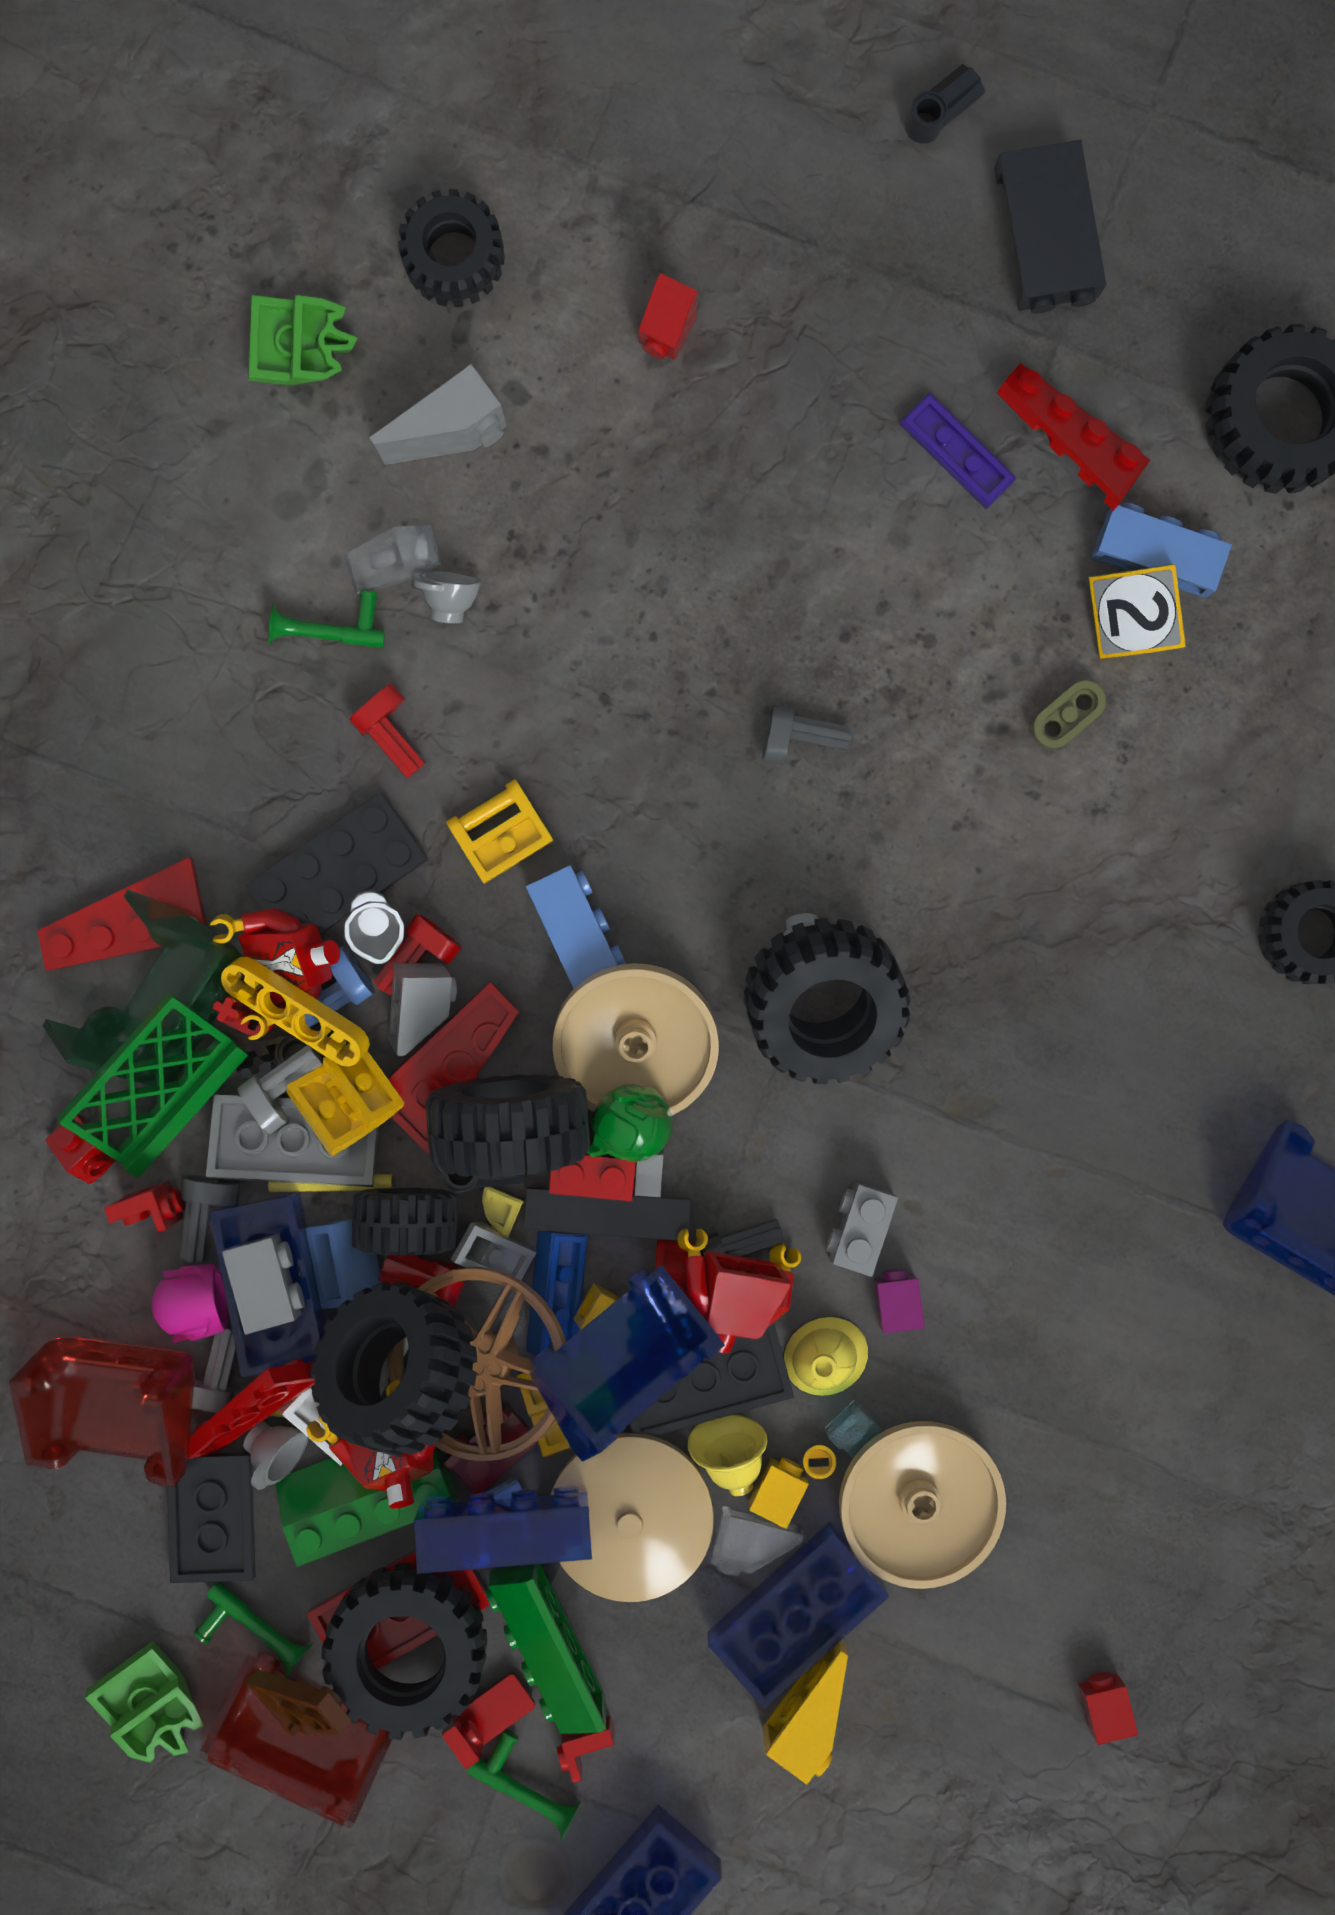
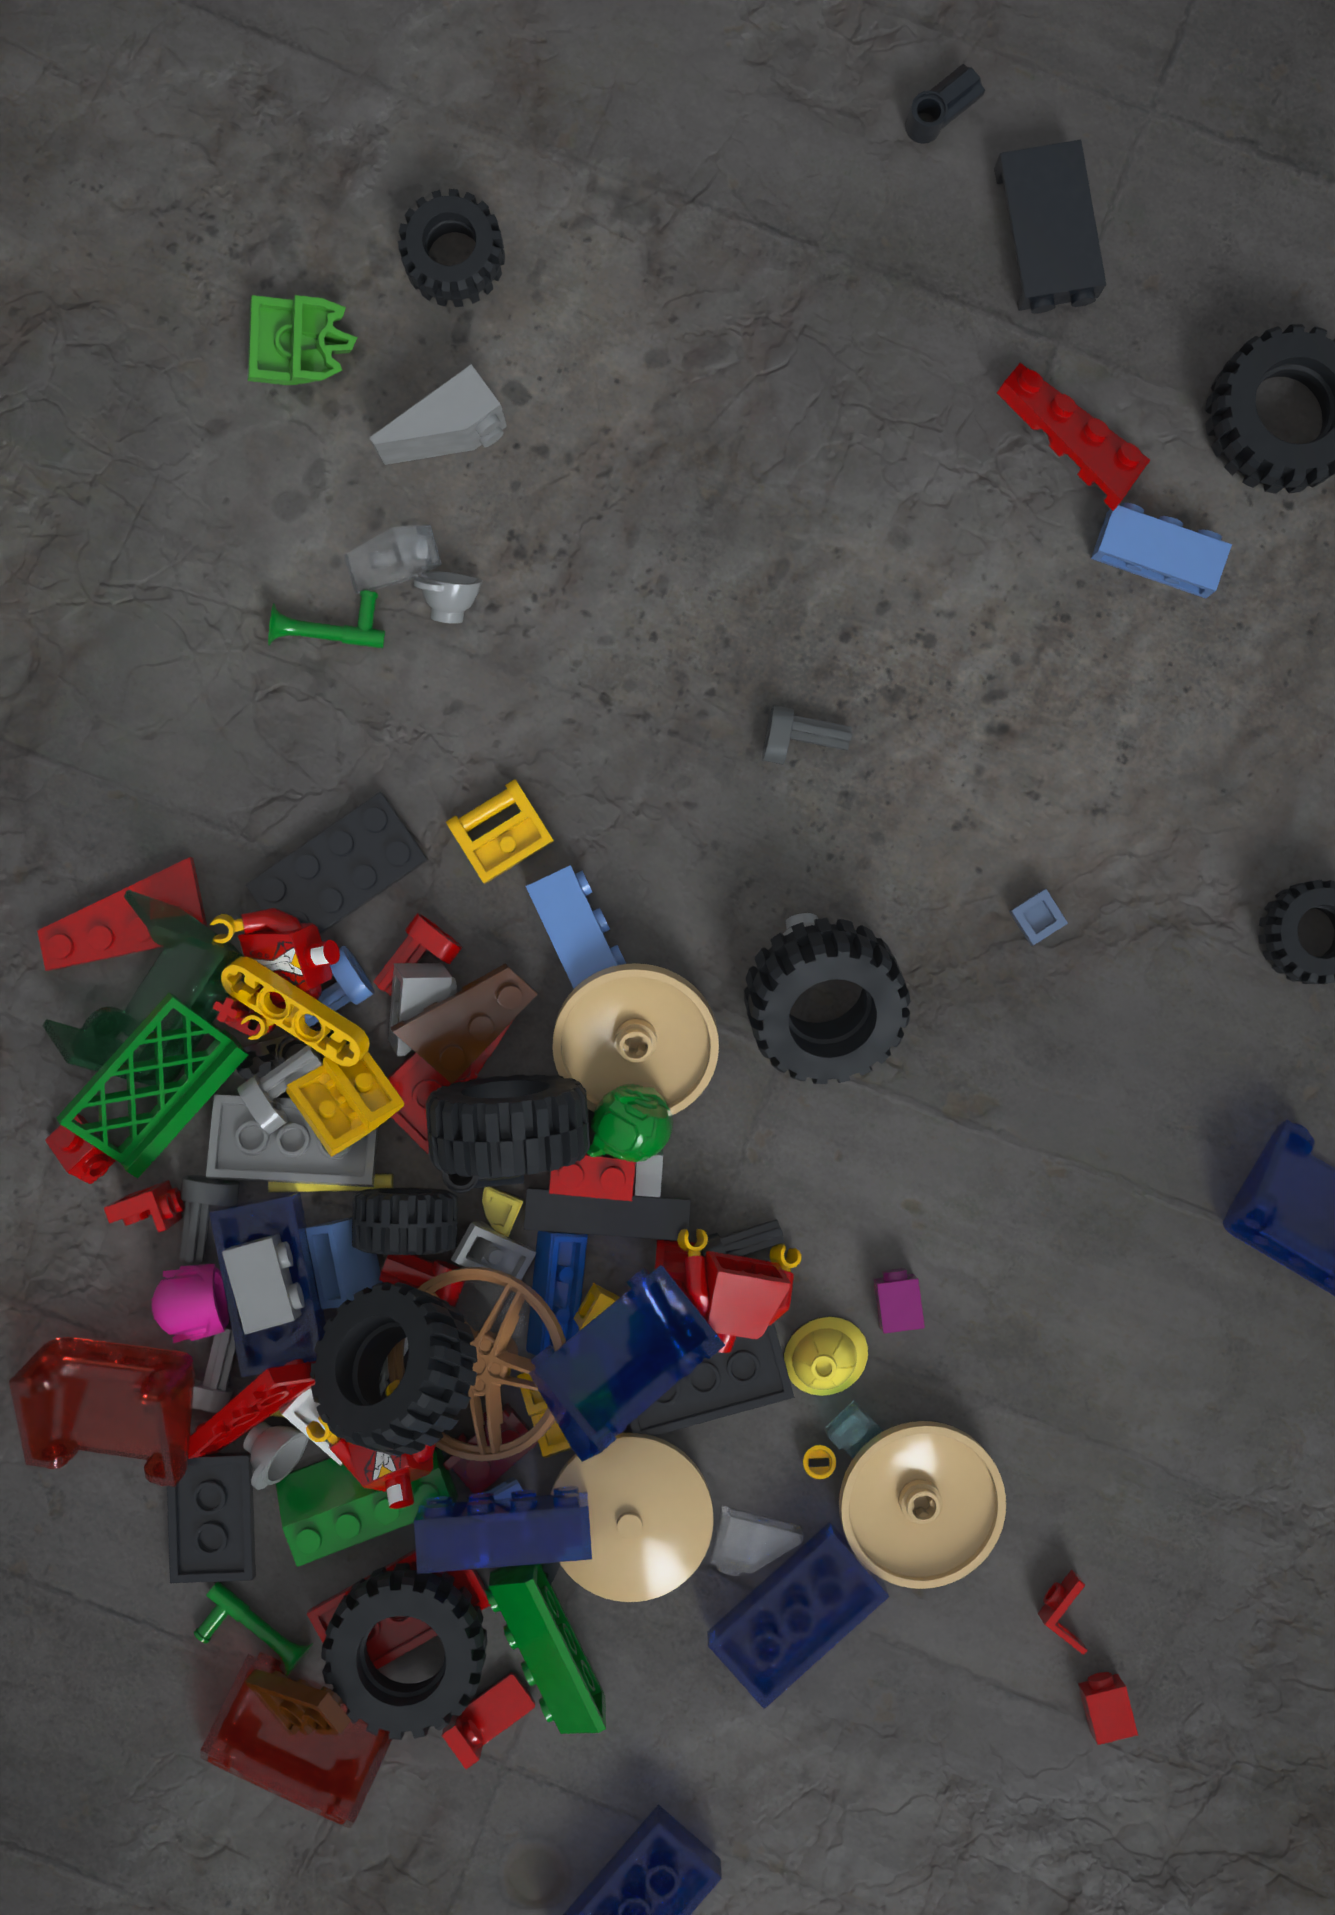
bright green plate [85,1641,204,1763] -> none
light grey piece [345,890,404,964] -> none
red piece [349,683,426,779] -> none
green piece [467,1729,581,1842] -> none
red bracket [557,1716,615,1783] -> none
red slope [638,273,698,360] -> none
light yellow hat [688,1414,768,1496] -> none
yellow brick [748,1457,809,1529] -> none
yellow slope [762,1627,848,1785] -> none
light grey brick [826,1181,898,1277] -> none
dark purple tile [899,392,1016,509] -> none
olive plate [1031,681,1106,750] -> none
slope [1088,564,1186,659] -> none
none -> reddish brown wing [390,963,537,1084]
none -> sand blue plate [1009,889,1068,946]
none -> red bracket [1038,1570,1088,1655]

